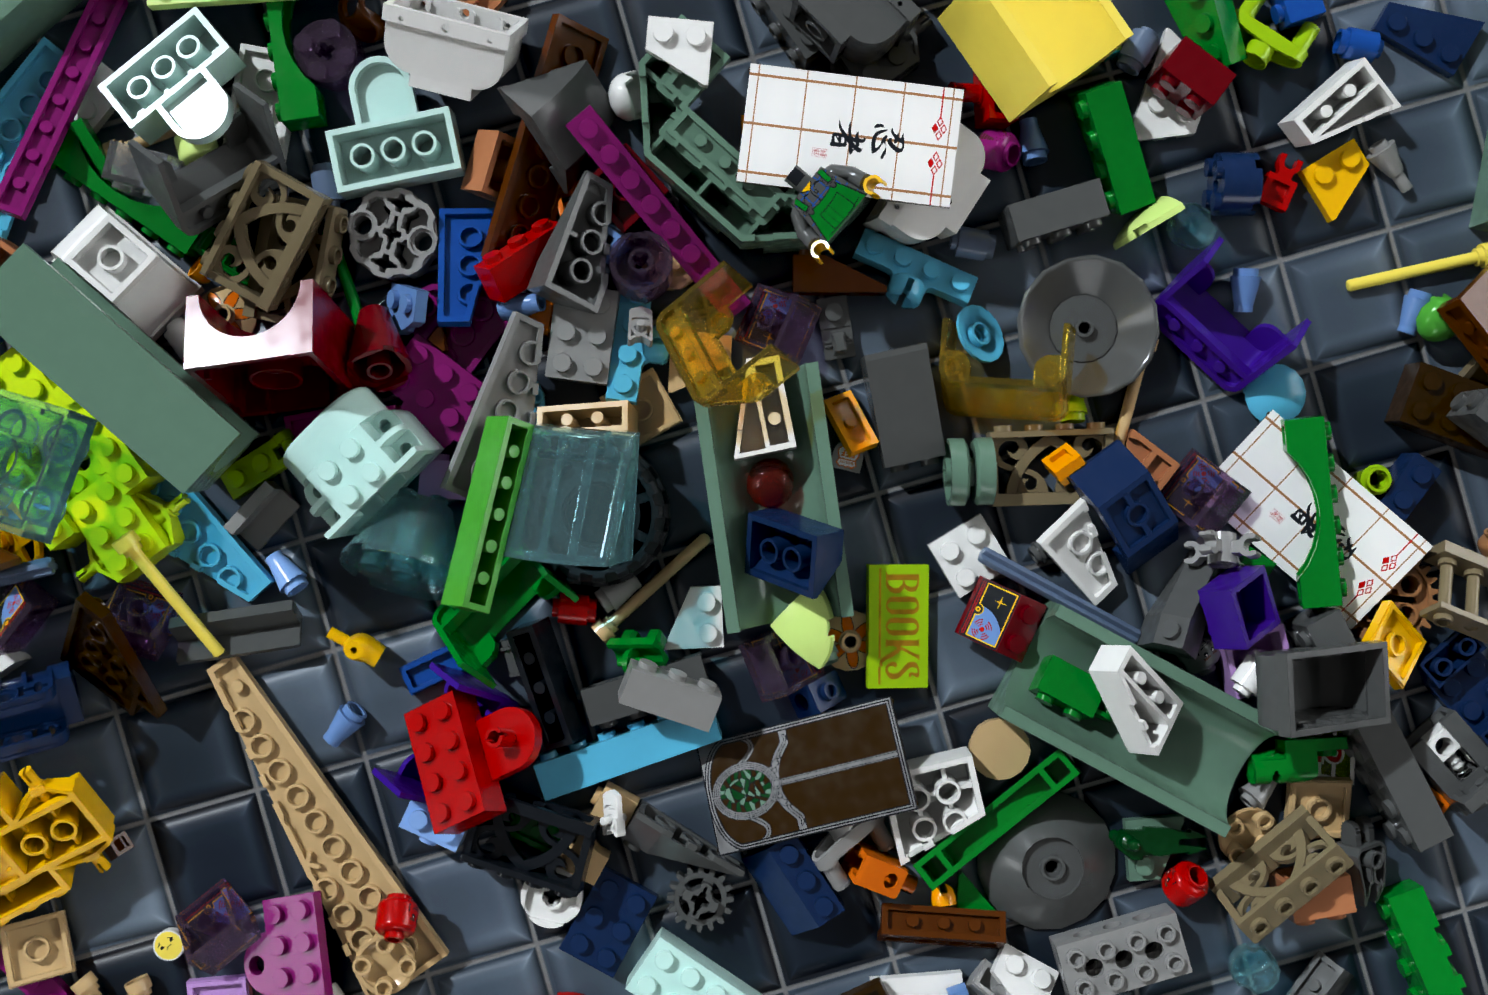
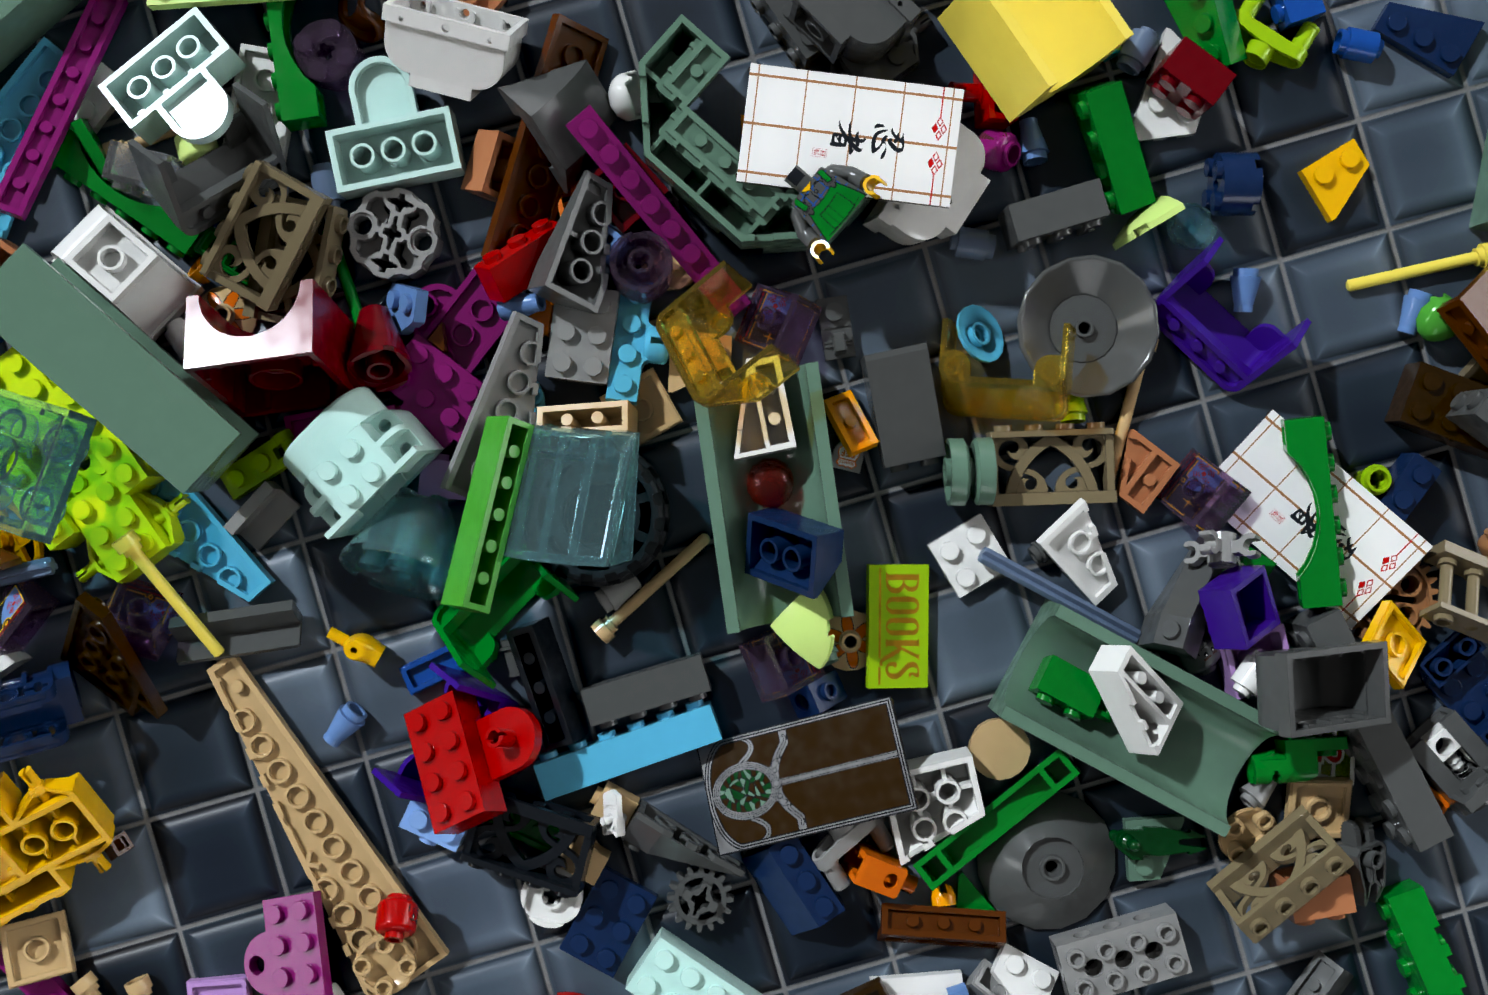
light yellow tile [153,927,188,961] -> none
clear purple slope [175,878,261,976] -> none
light blue cone [265,550,309,597] -> none
blue wing [437,208,495,327] -> none
red brick [552,592,597,626] -> none
green hips [606,629,669,673] -> none
light grey brick [618,658,722,733] -> none
light grey piece [627,306,653,347] -> none
white wing [645,16,714,88] -> none
white wing [665,585,724,650] -> none
reddish brown slope [792,249,887,296] -> none
medium azure plate [852,228,978,309] -> none
slope [955,576,1047,663] -> none
light orange tile [1041,442,1086,487] -> none
dark blue slope [1068,440,1178,575] -> none
red head [1161,861,1209,907] -> none
clear light blue hair [1228,942,1281,994] -> none
medium azure dish [1243,364,1306,422] -> none
red plate [1260,152,1304,214] -> none
white wedge [1278,57,1401,148] -> none
light grey cone [1366,138,1413,193] -> none

